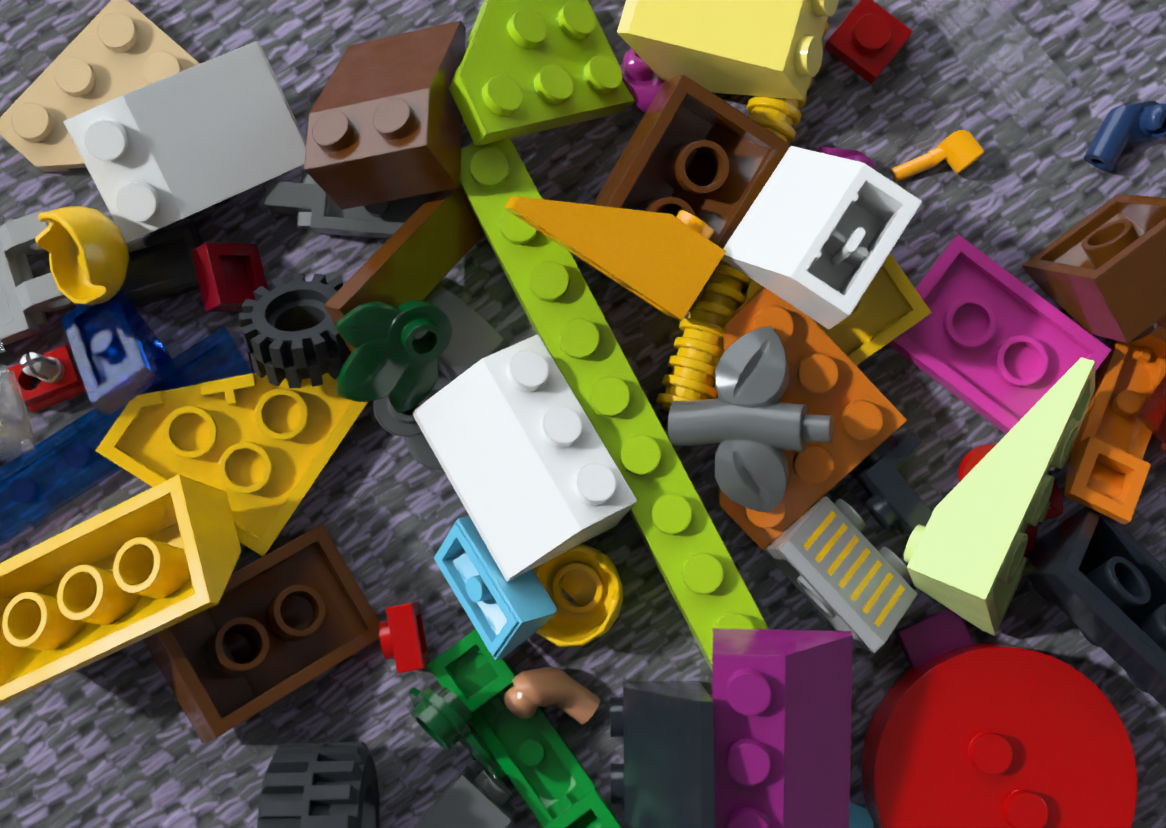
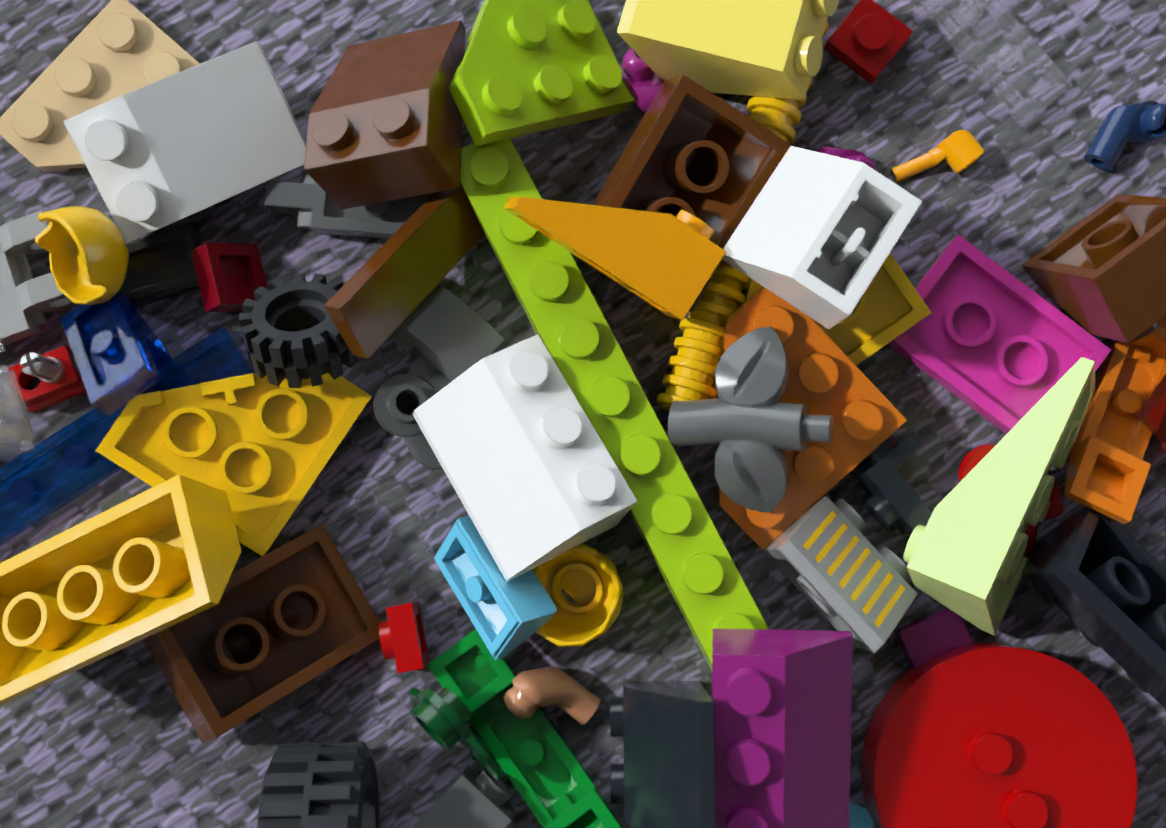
dark green plate [335,300,452,413] -> none

